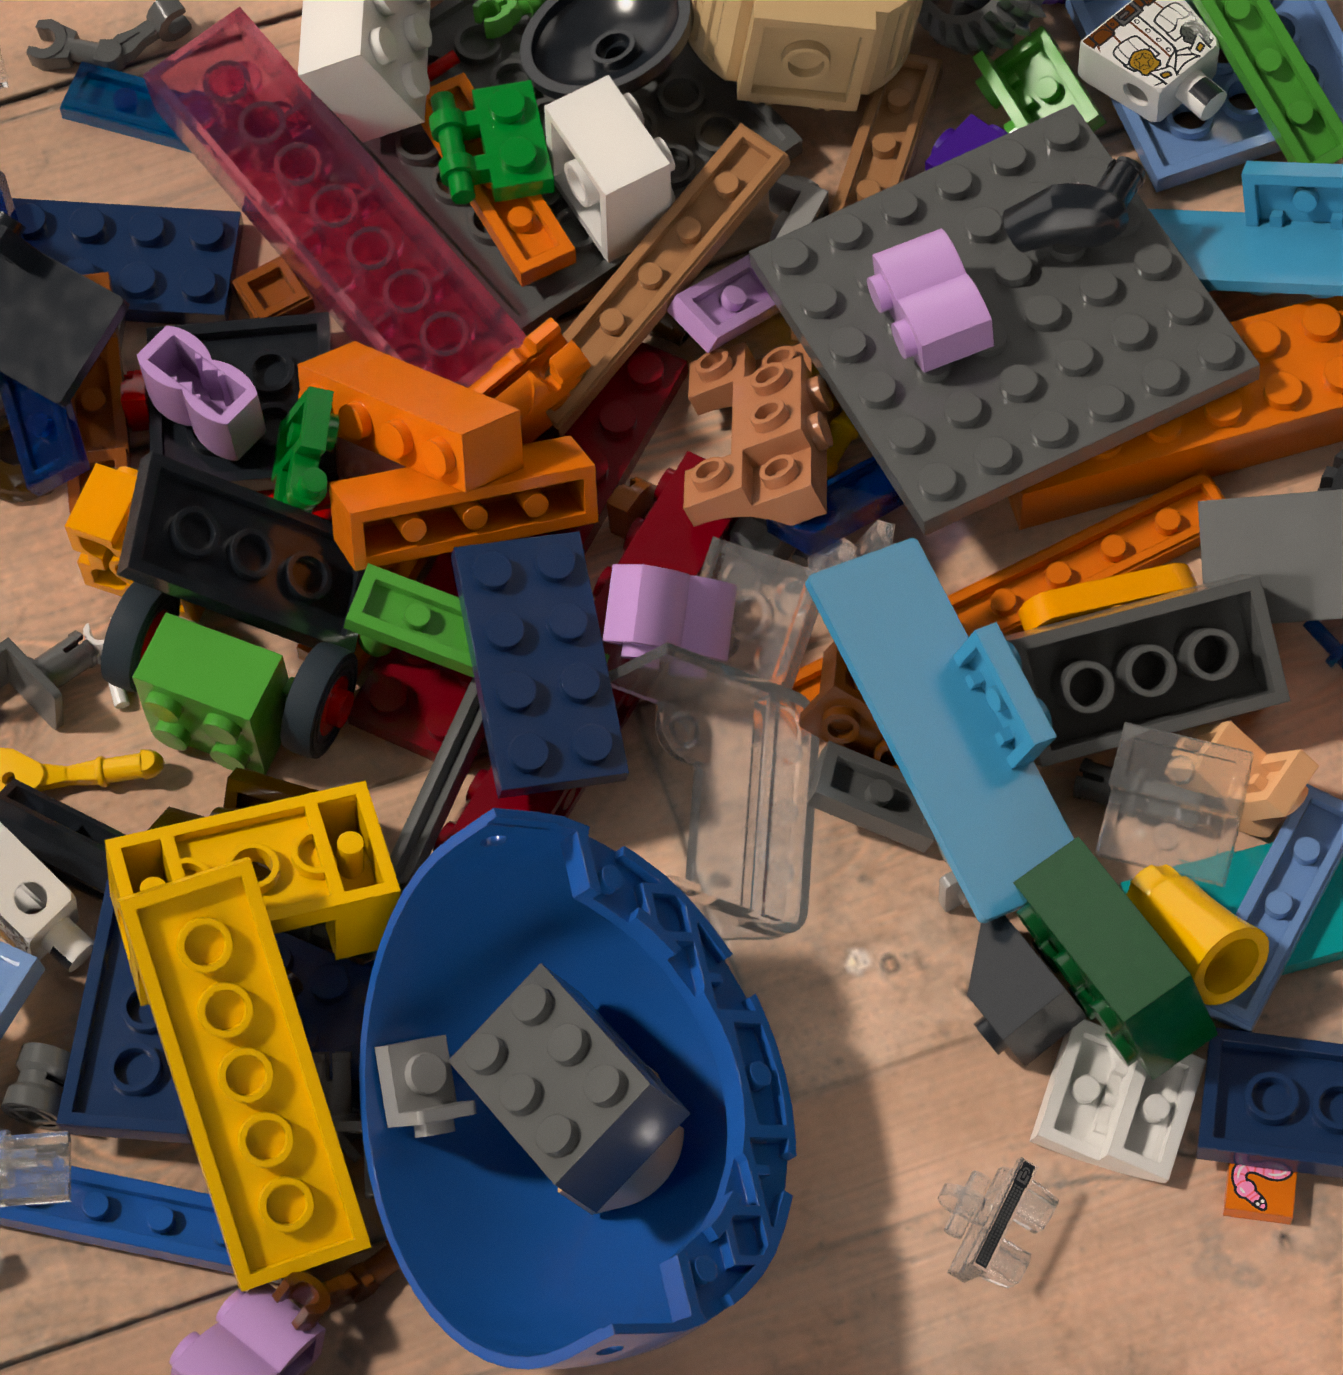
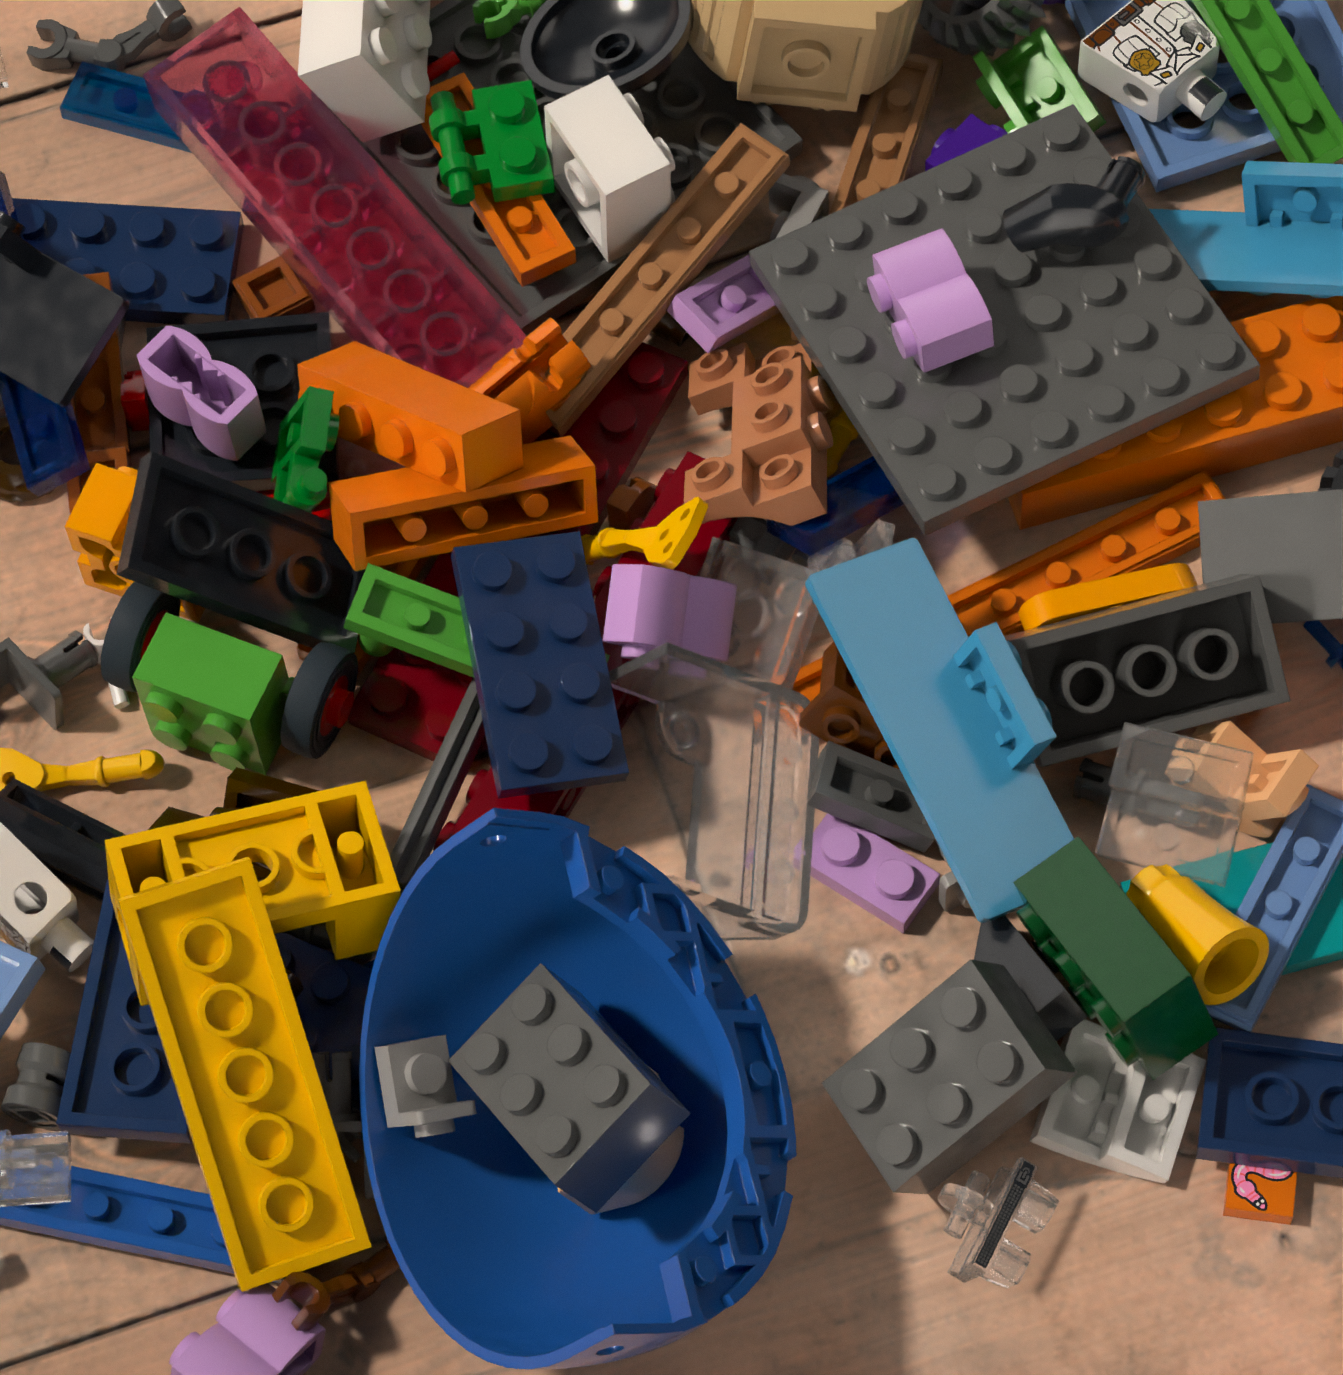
none -> yellow piece [581,497,708,569]
none -> lavender plate [795,813,940,934]
none -> dark grey brick [822,959,1078,1194]

